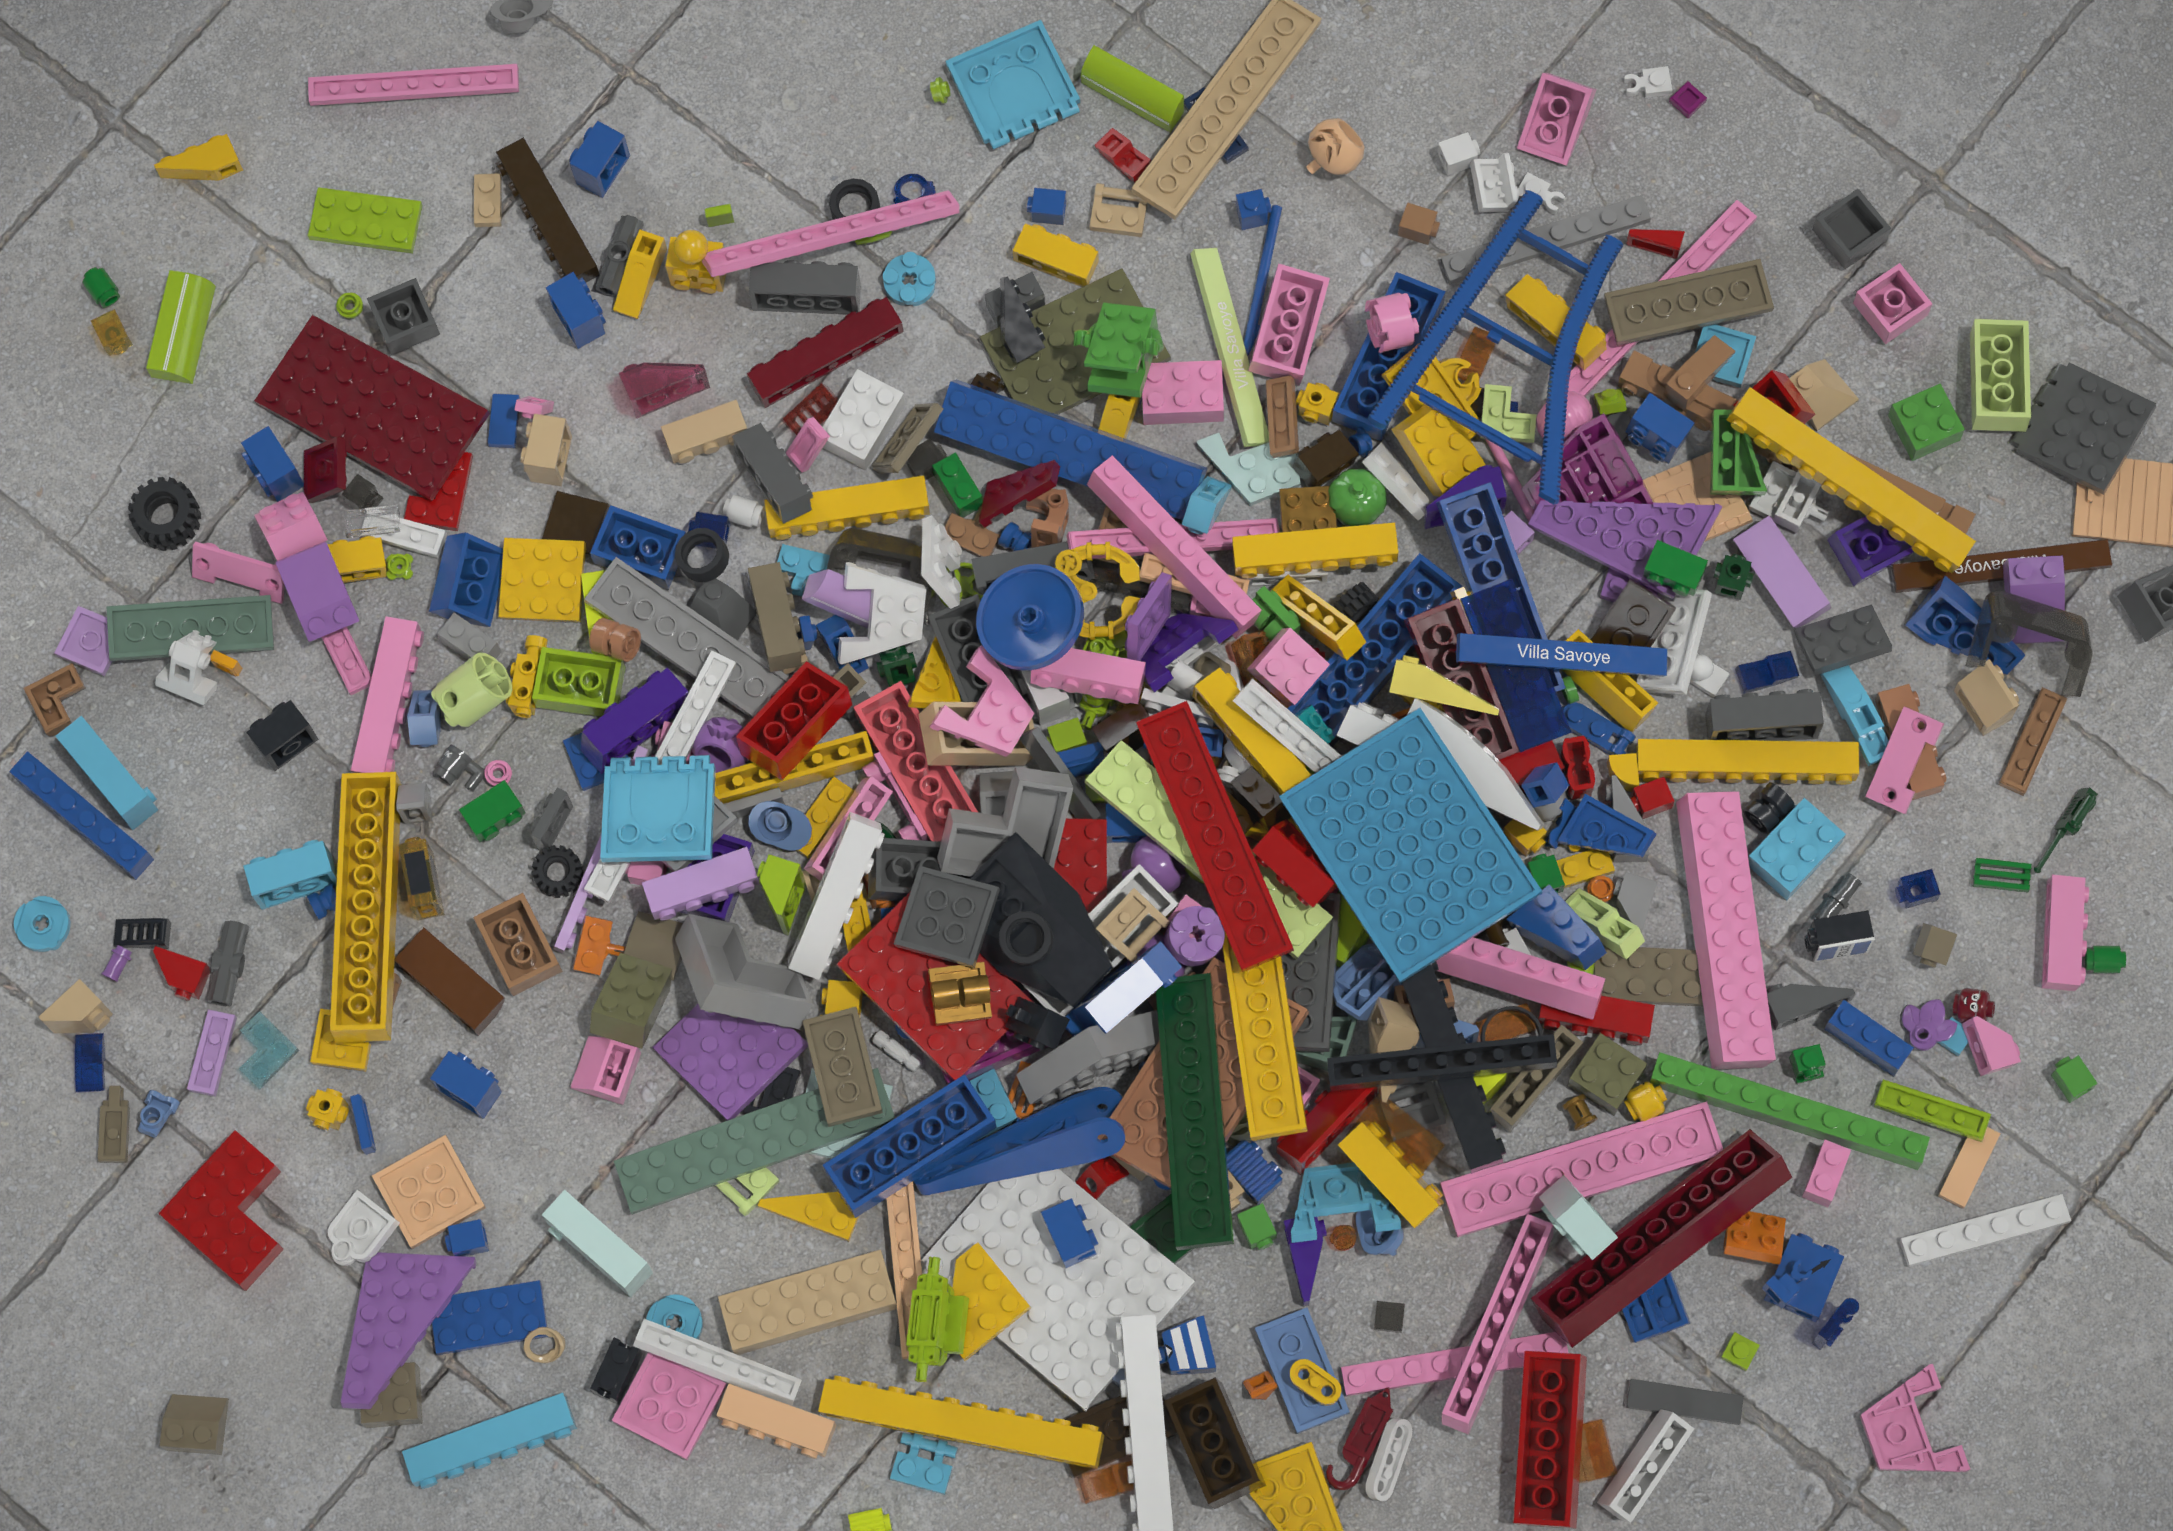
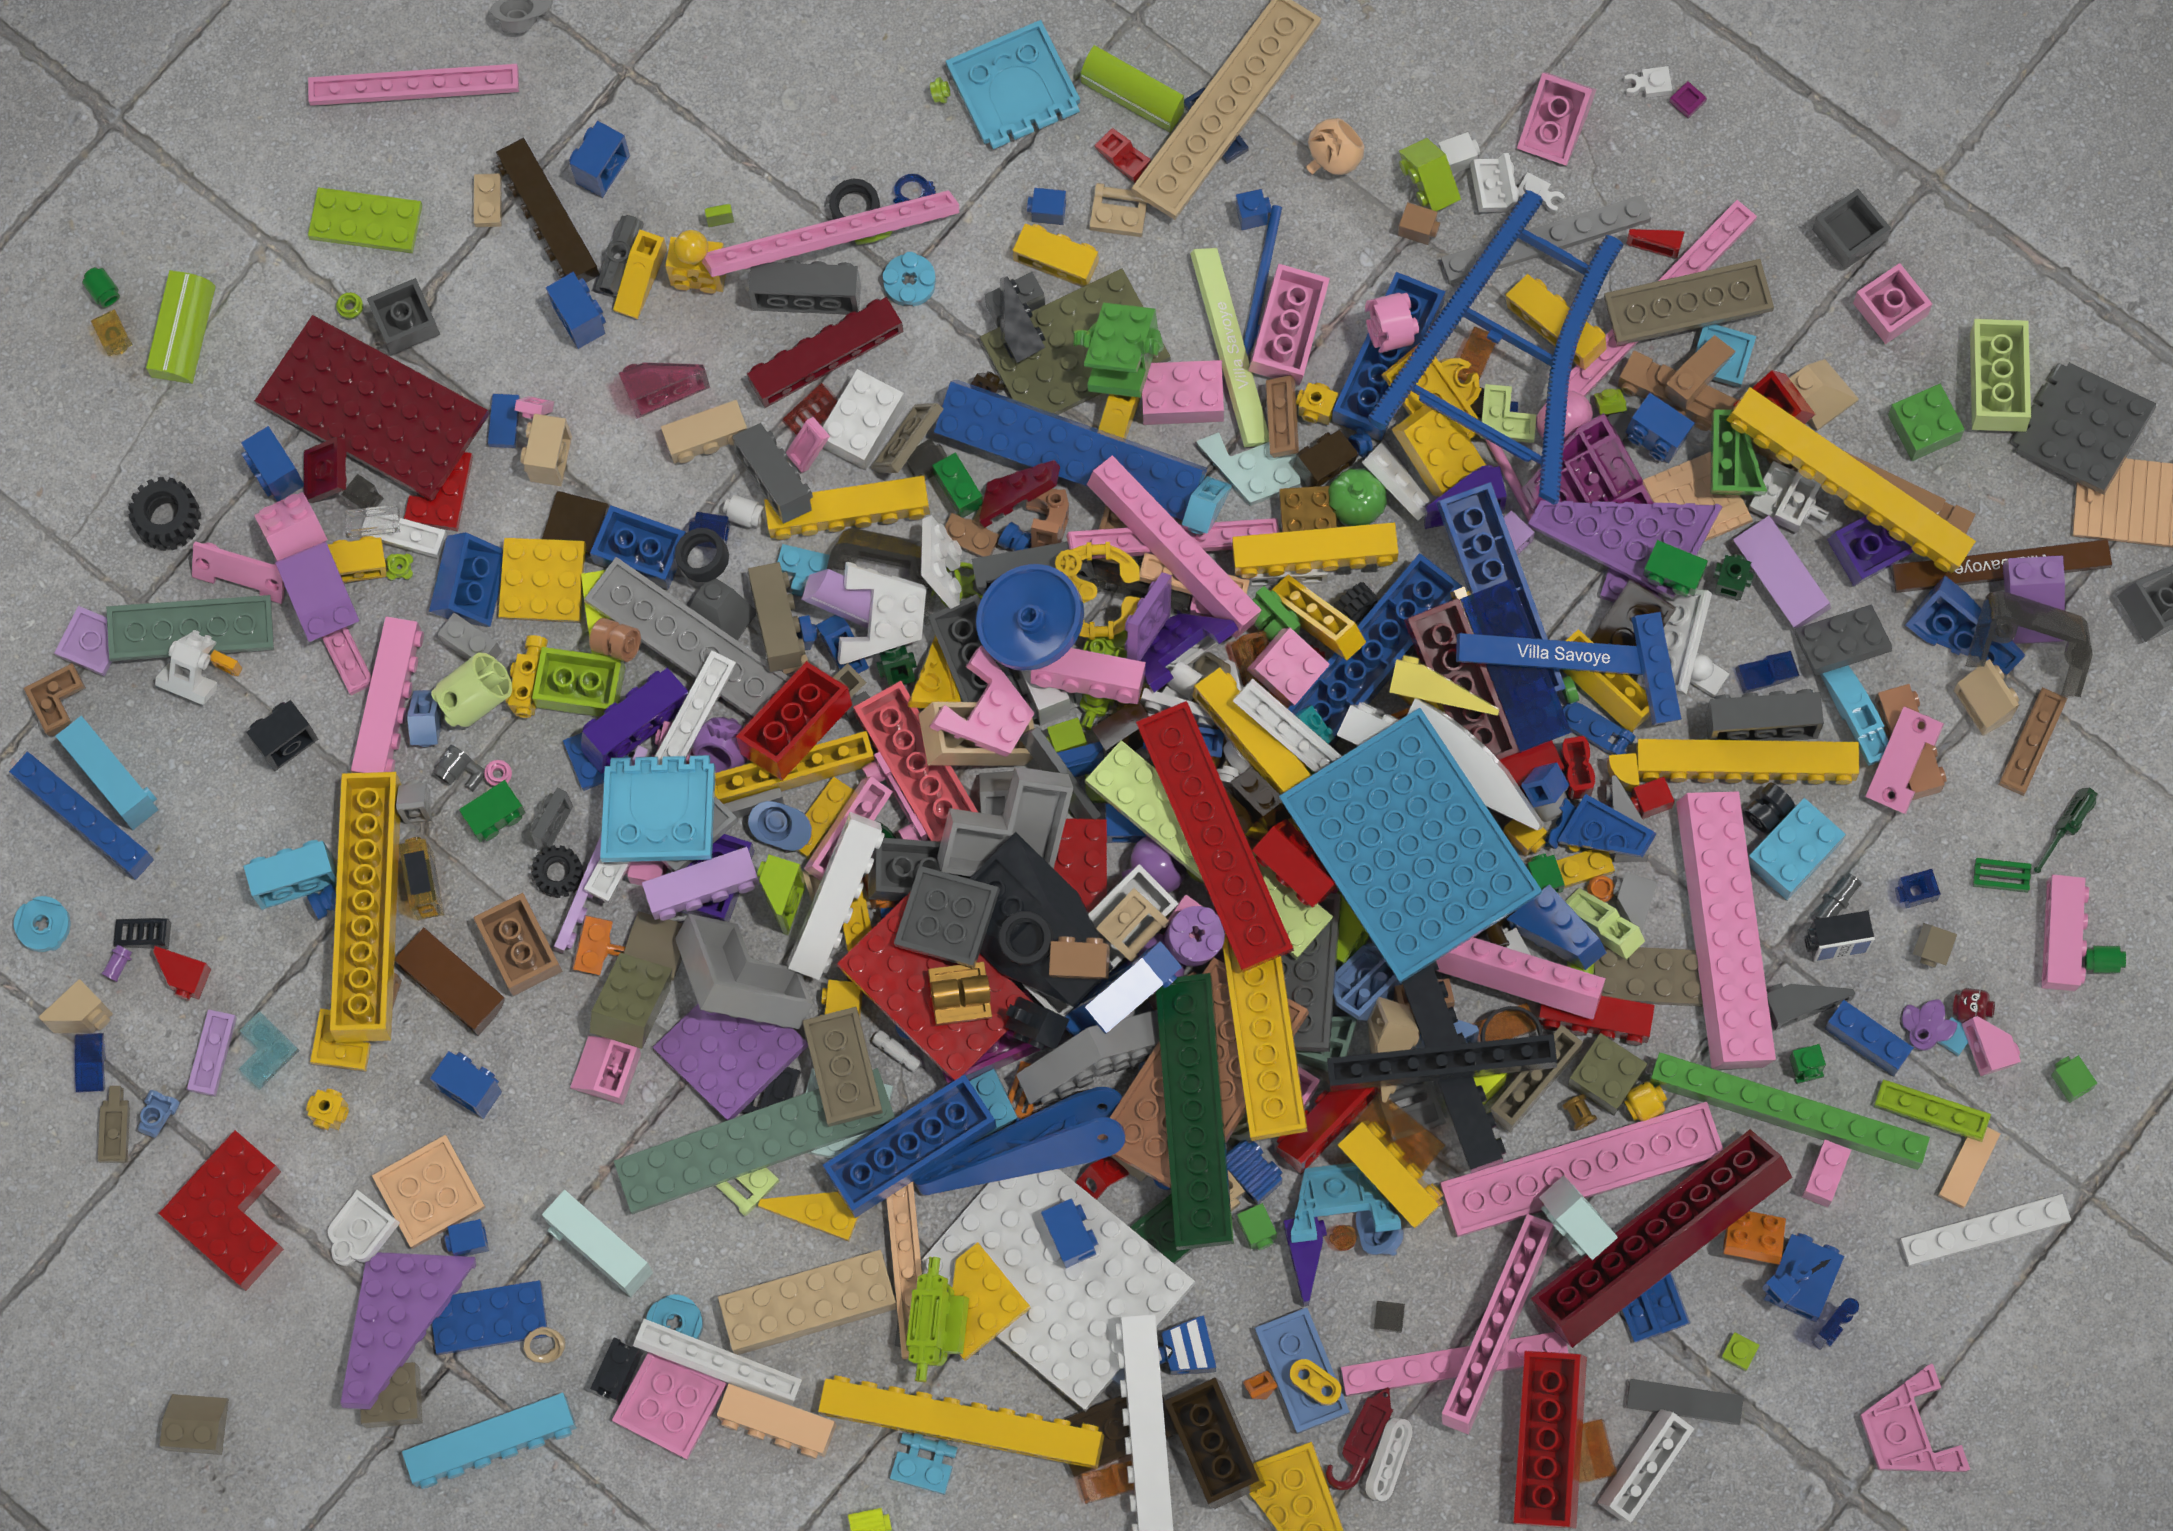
yellow slope [154,134,243,181] -> none
dark grey piece [207,920,249,1007] -> none
blue tile [350,1094,376,1155] -> none
none -> medium nougat brick [1049,937,1110,980]
none -> lime brick [1399,138,1461,211]
none -> blue plate [1631,612,1682,725]

